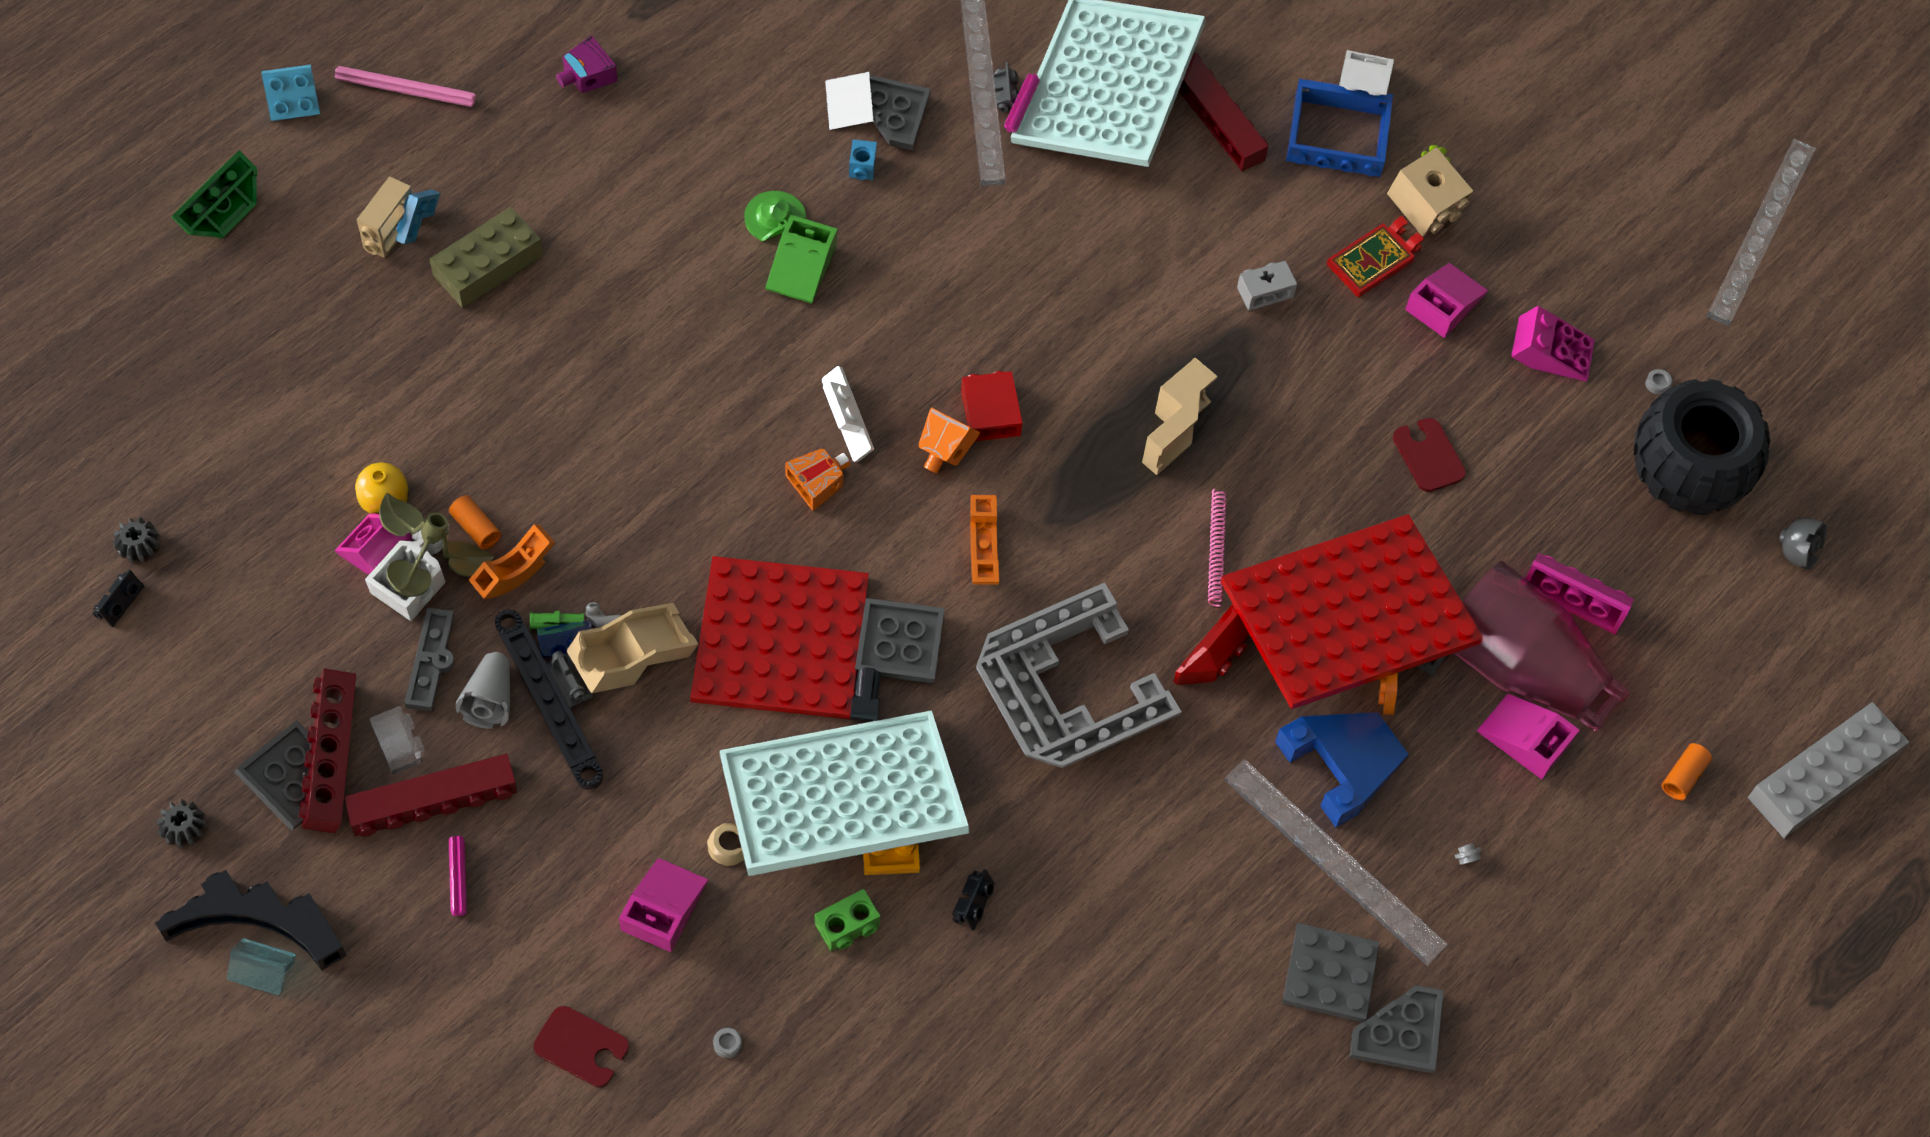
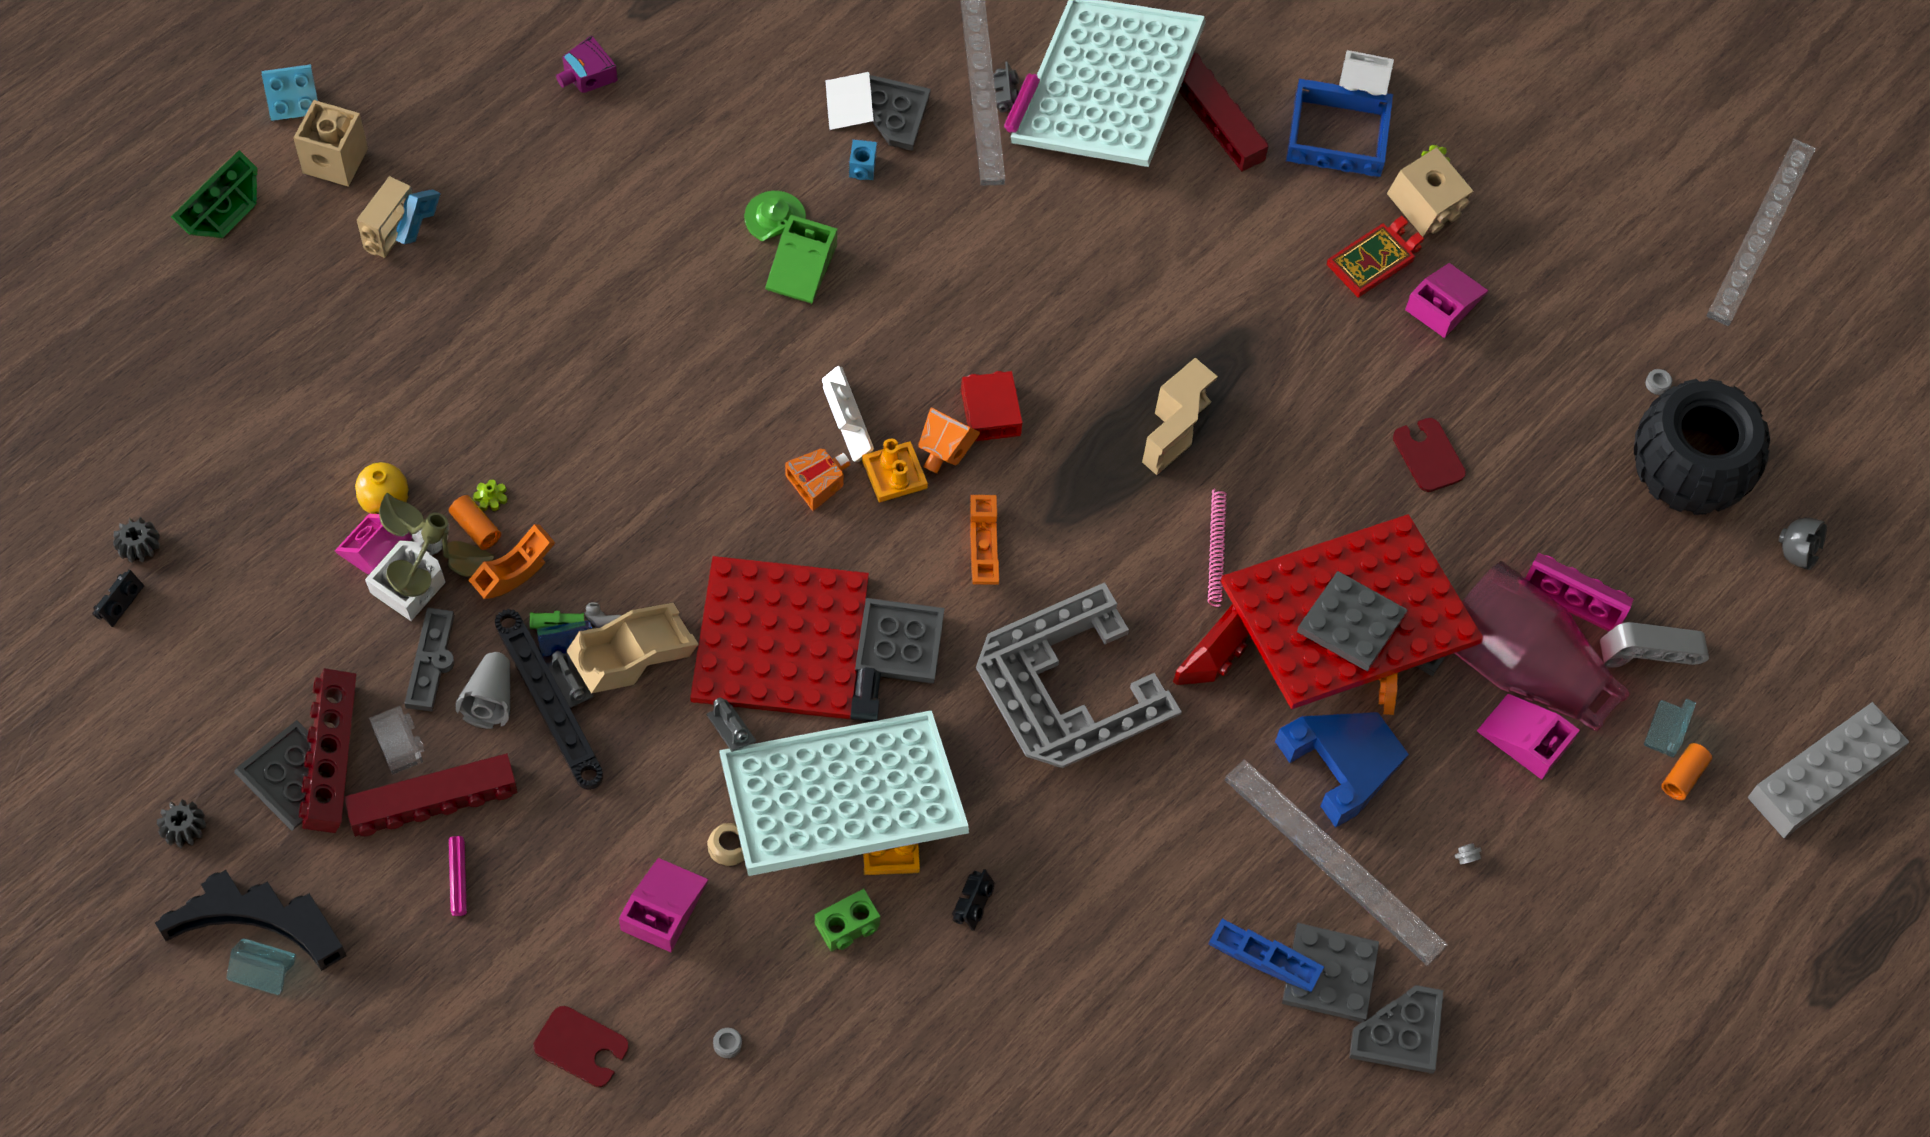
bright pink axle [335,66,476,107] -> none
olive brick [429,207,543,308] -> none
light grey brick [1237,261,1297,311] -> none
dark pink slope [1511,305,1595,381] -> none
none -> tan brick [294,100,368,187]
none -> lime plant [473,480,508,511]
none -> dark grey hinge [707,698,756,752]
none -> light orange plate [862,438,928,503]
none -> blue slope [1208,918,1324,992]
none -> dark grey plate [1297,571,1408,672]
none -> light grey beam [1600,622,1709,668]
none -> clear light blue panel [1644,699,1696,758]

